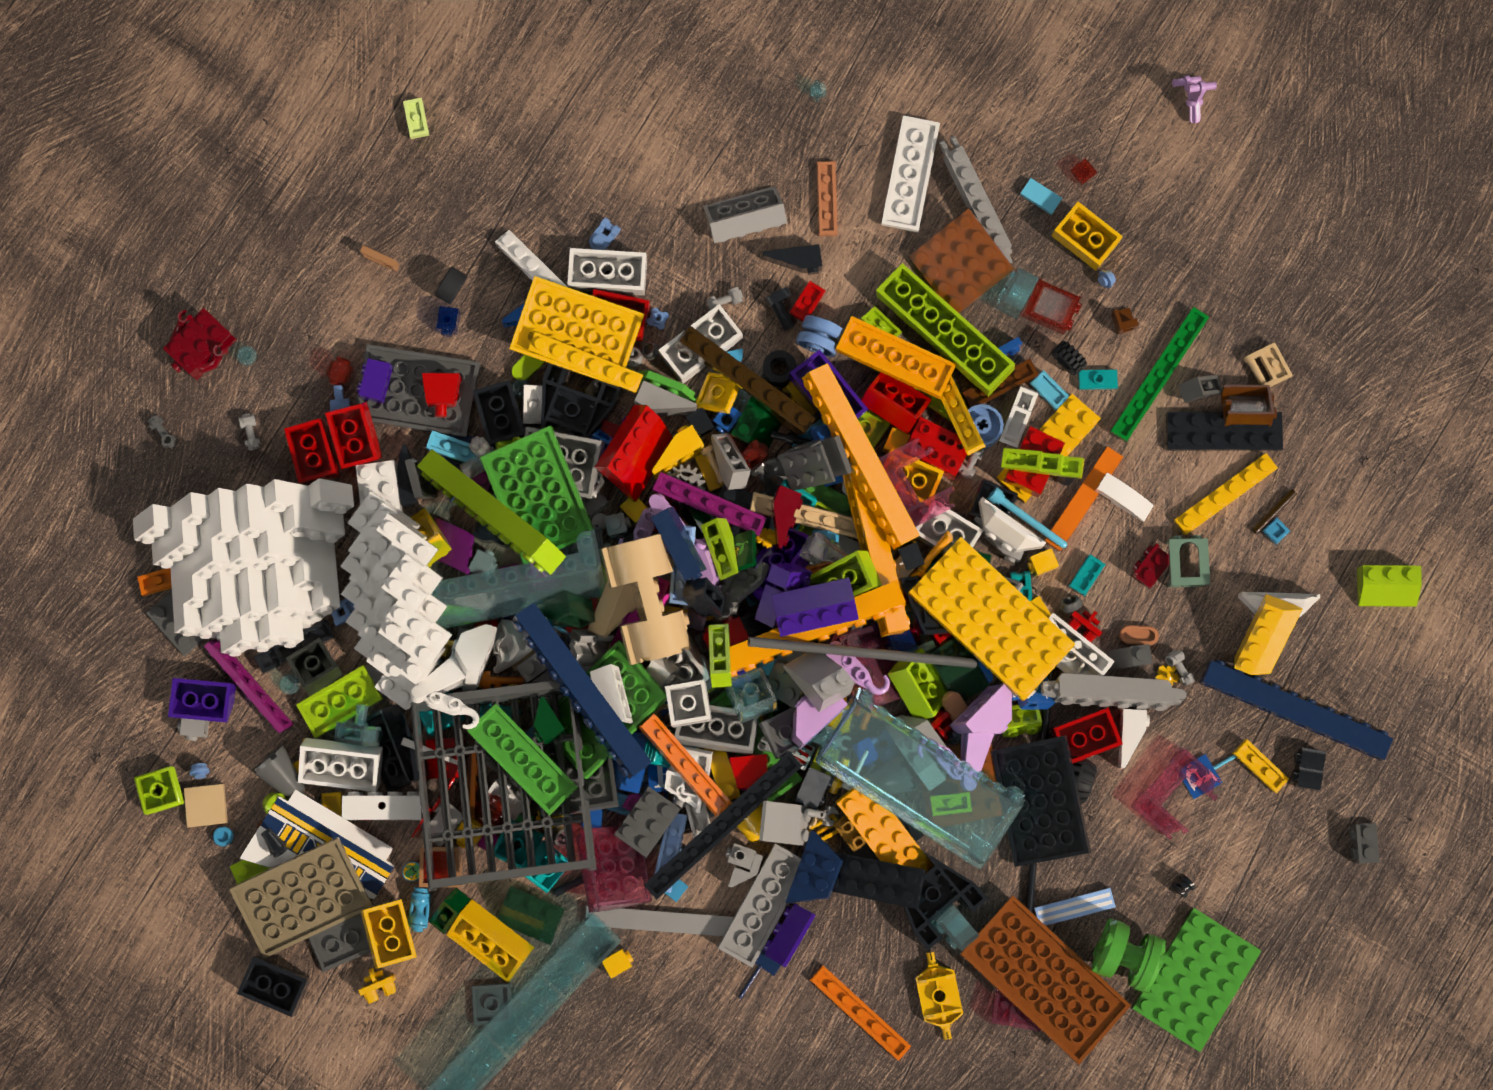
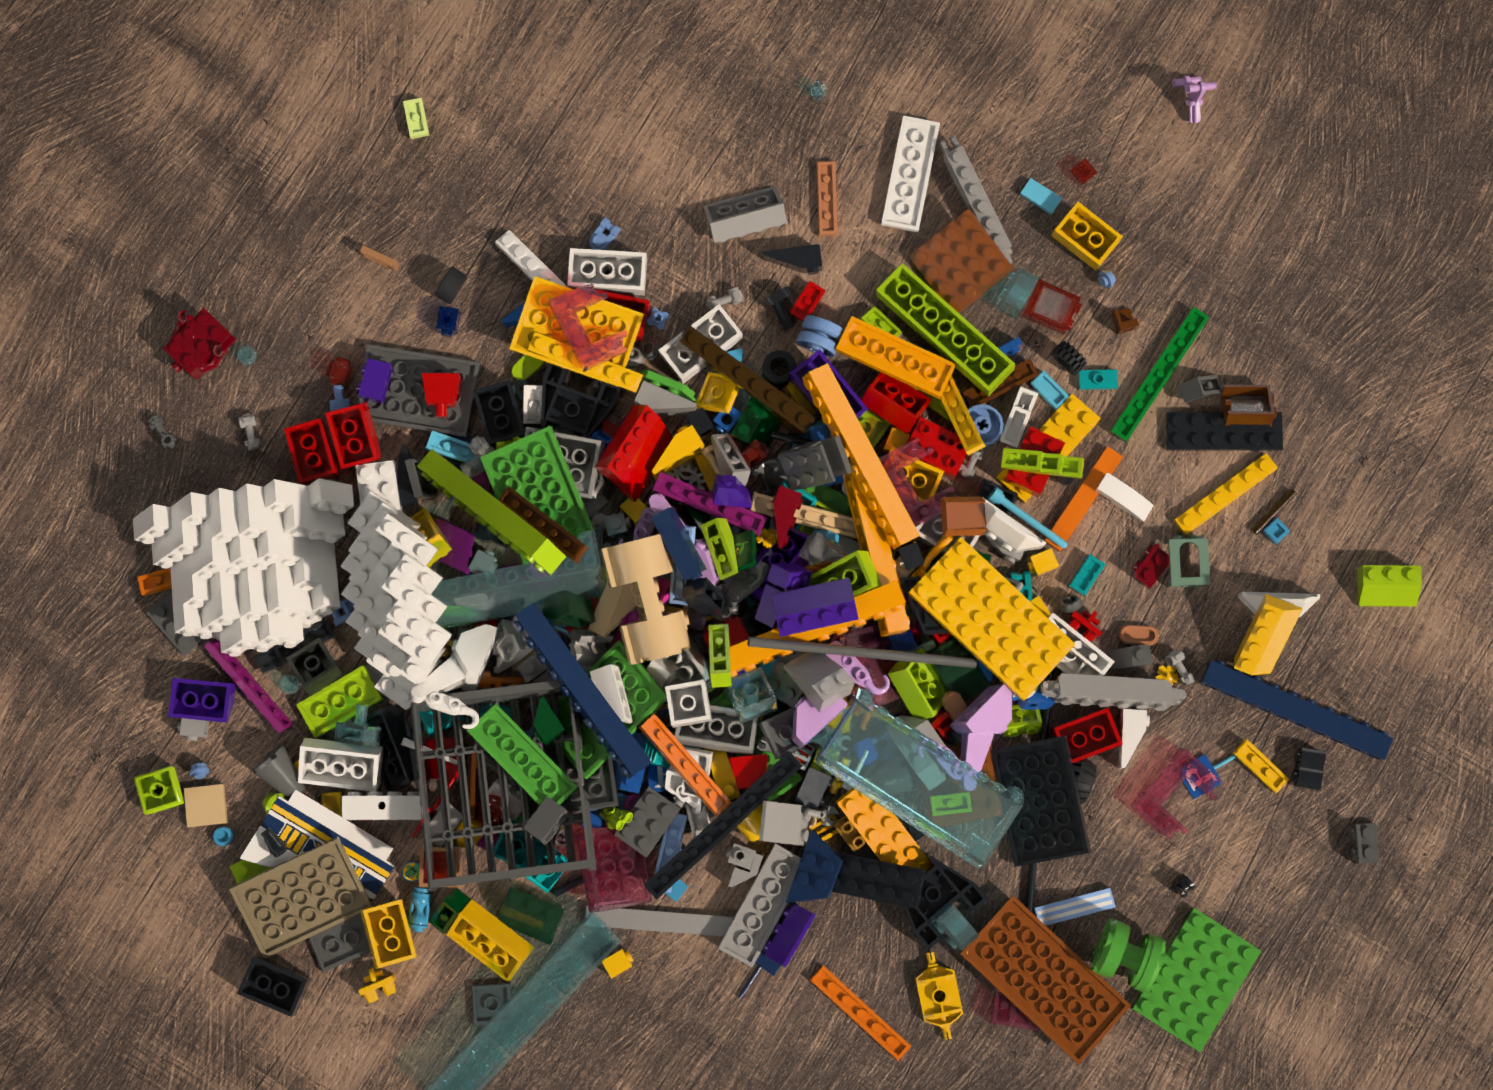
tan plate [1243,342,1293,388] -> none
none -> reddish brown tile [499,486,588,563]
none -> dark grey panel [524,797,570,846]
none -> clear pink wedge [549,283,627,372]
none -> lime plate [599,806,633,830]
none -> dark purple slope [711,474,752,508]
none -> dark orange slope [941,497,987,537]

